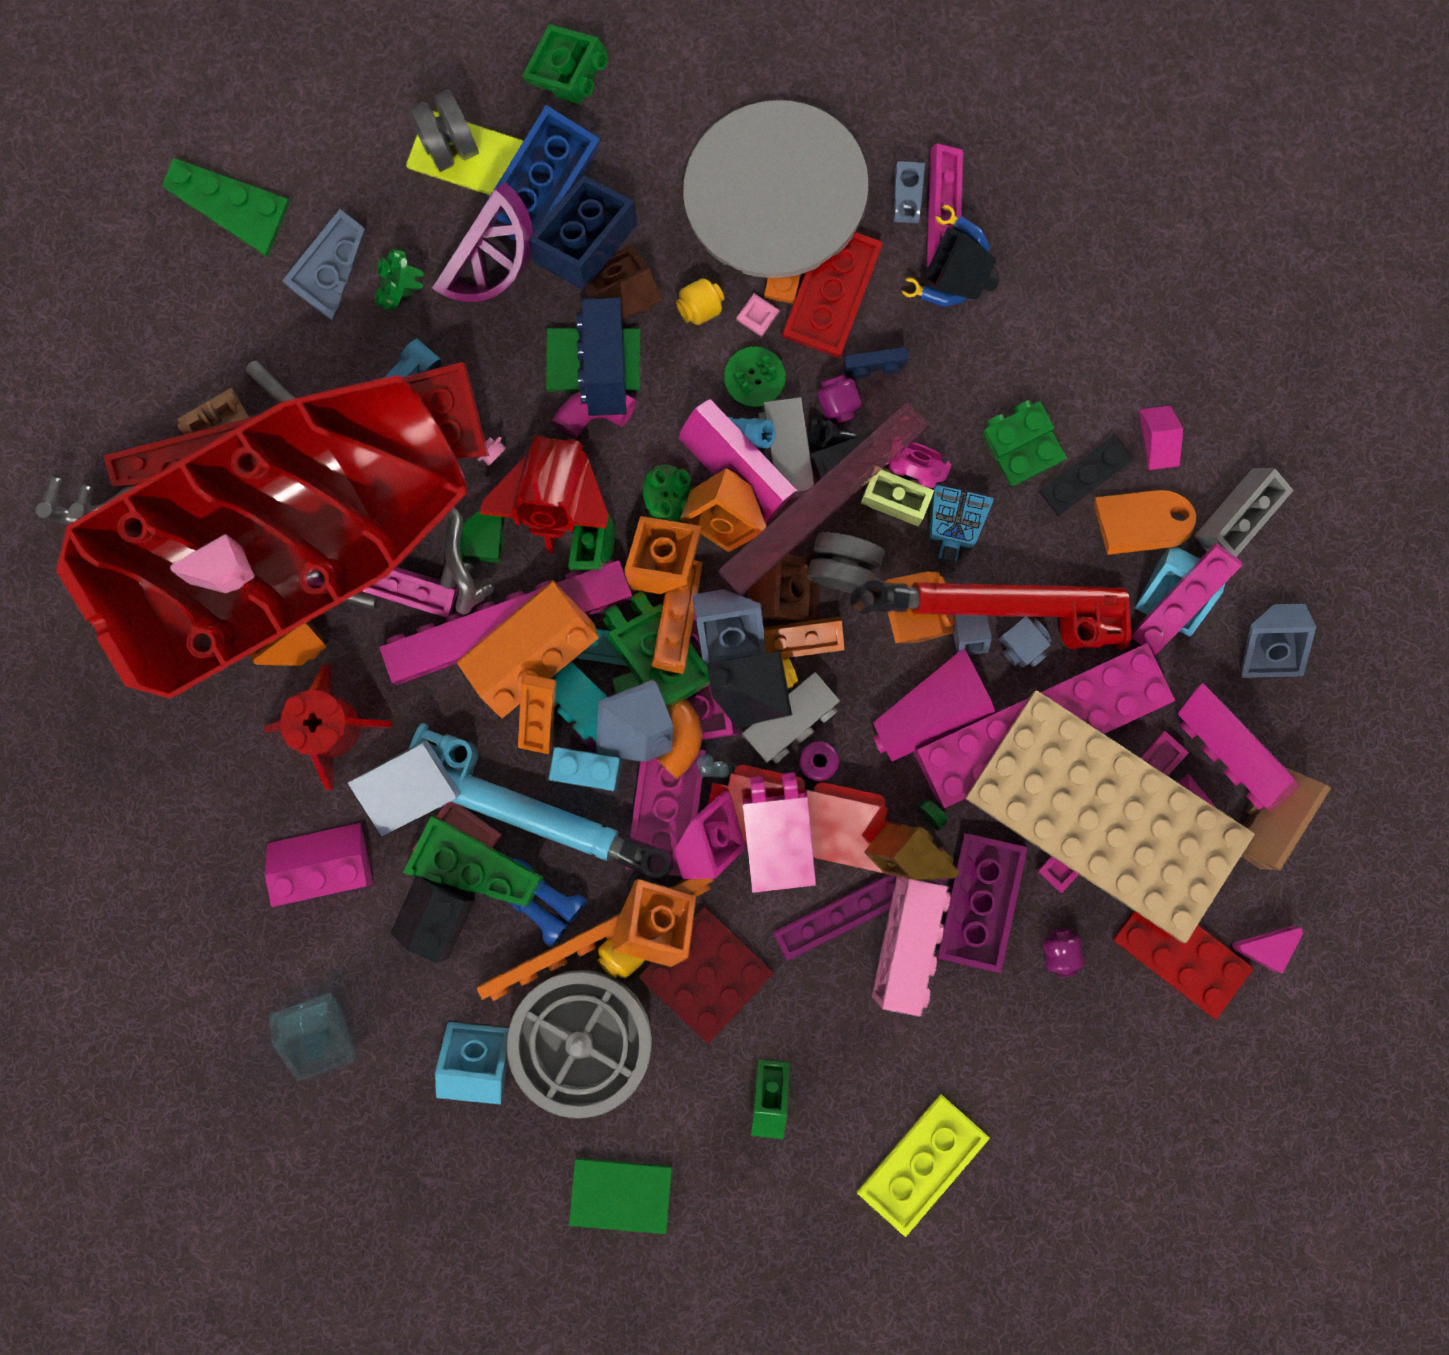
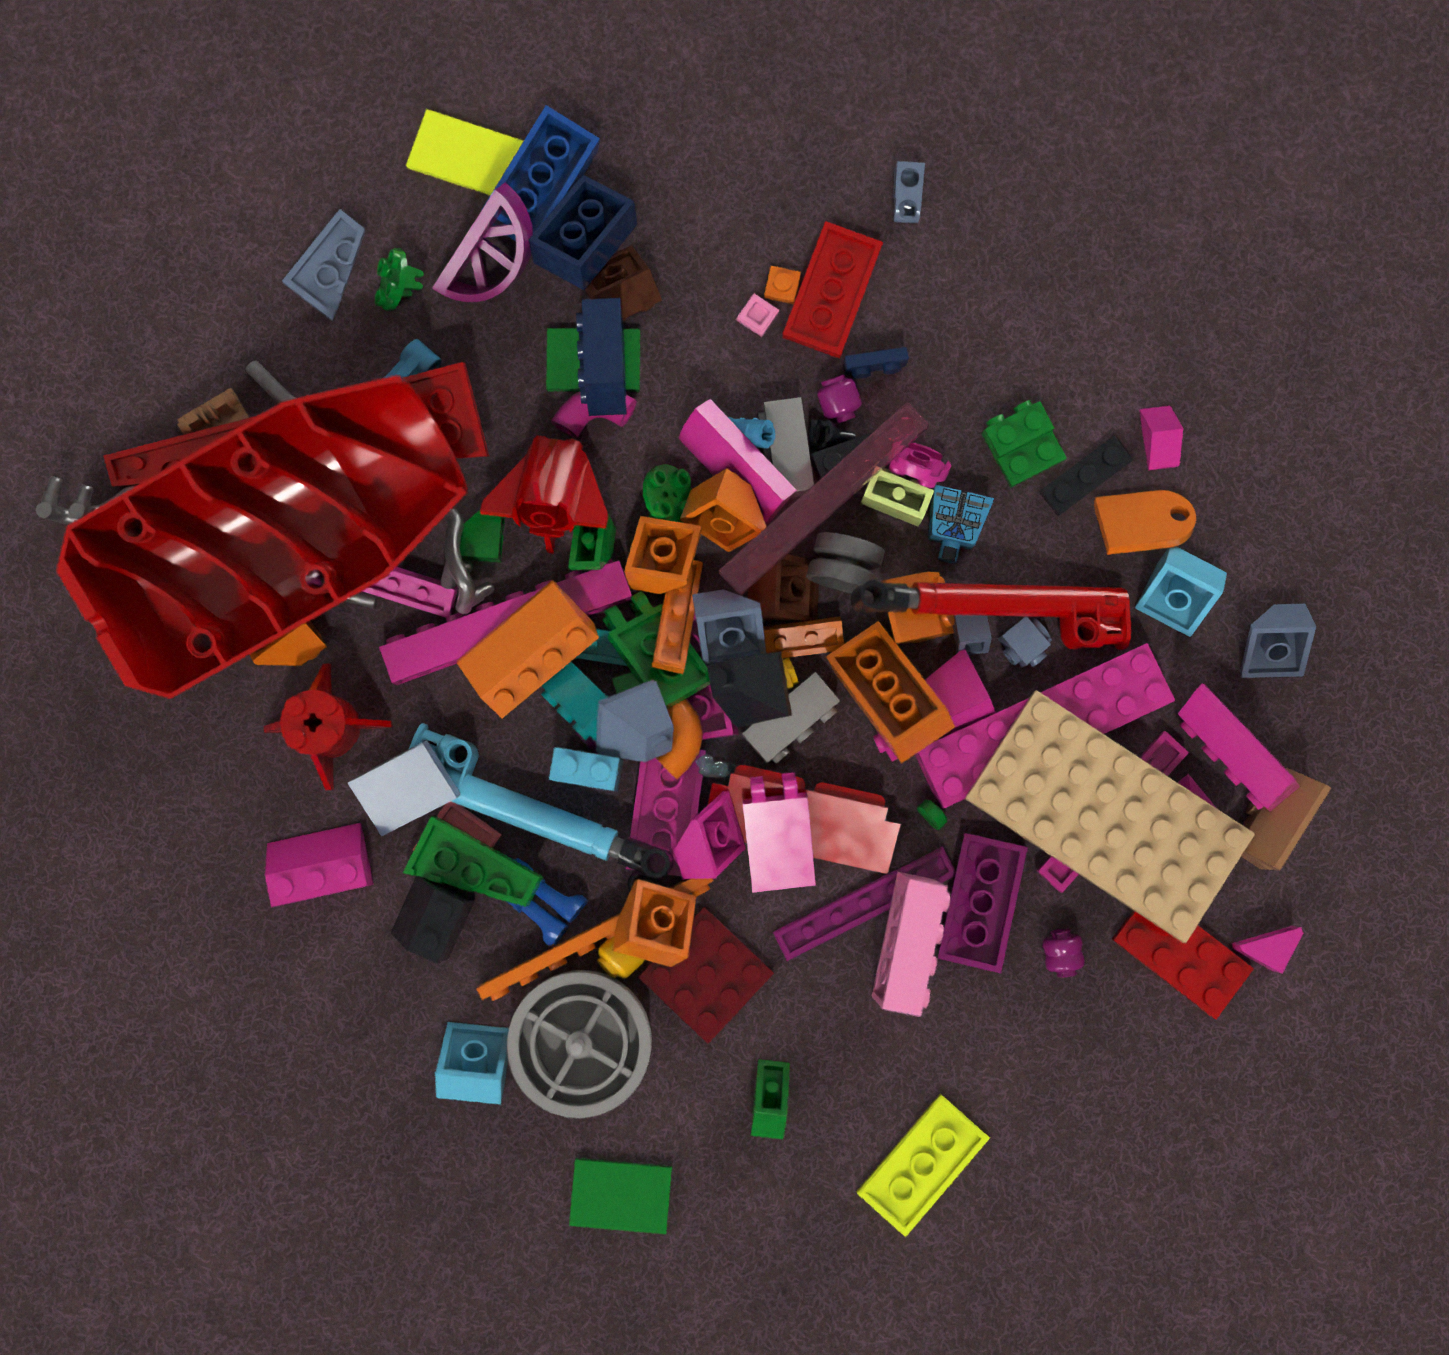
green wing [162,158,290,258] -> none
bright pink slope [170,534,254,594] -> none
clear light blue slope [269,992,358,1082] -> none
flat silver wheel [409,89,479,172] -> none
bright pink plate [477,437,506,466] -> none
orange plate [518,674,556,755] -> none
green plate [522,24,608,105] -> none
yellow head [676,278,724,325] -> none
light grey tile [683,100,868,278] -> none
green plate [724,347,786,409] -> none
magenta piece [798,741,839,782] -> none
pearl gold slope [864,823,960,880] -> none
black torso [902,205,1000,307] -> none
dark pink plate [927,143,963,267] -> none
dark pink plate [1131,542,1242,655] -> none
light grey brick [1194,468,1294,557] -> none
none -> orange brick [826,621,955,764]

